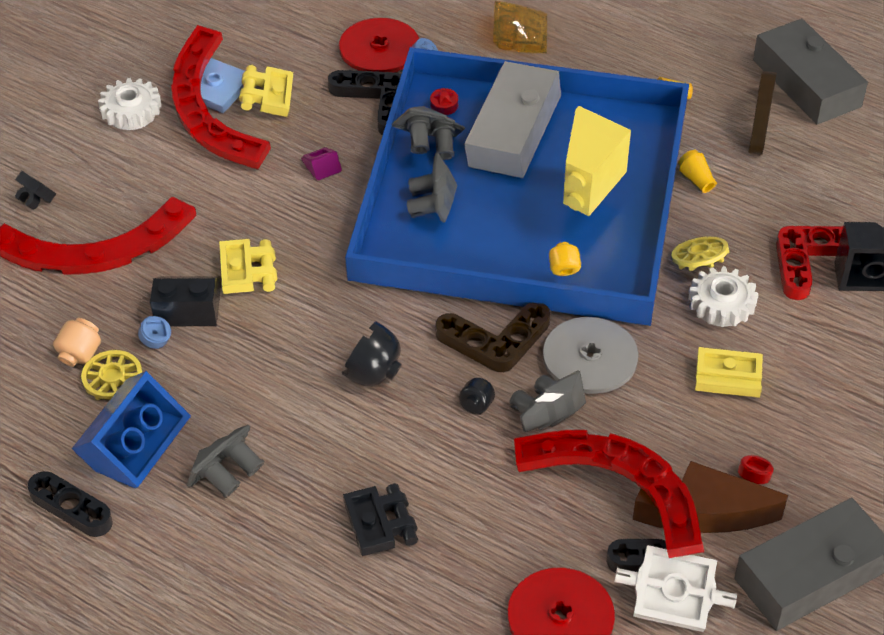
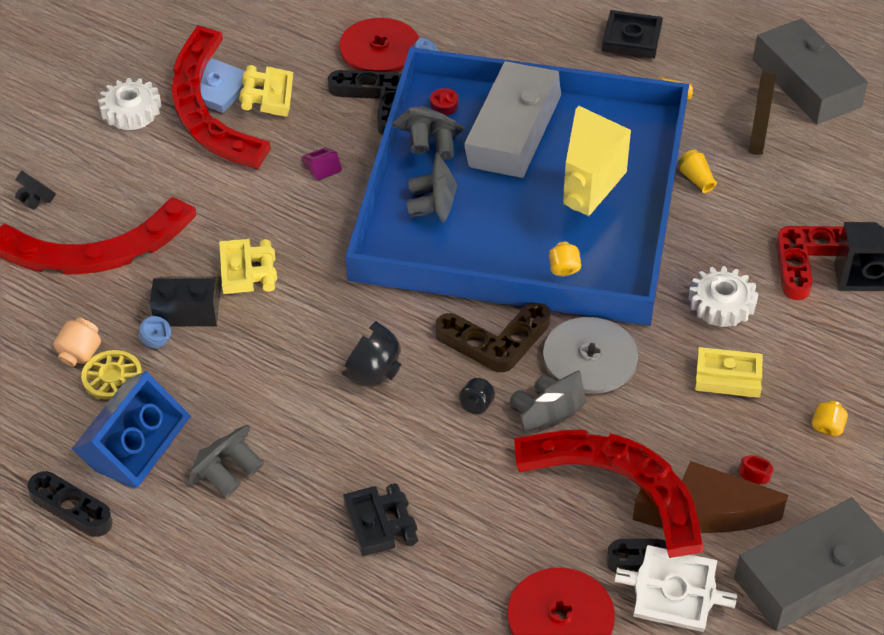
clear yellow slope [493,1,547,53] -> none
light yellow wheel [671,237,729,271] -> none
none -> black plate [602,10,663,58]
none -> yellow piece [811,400,848,437]

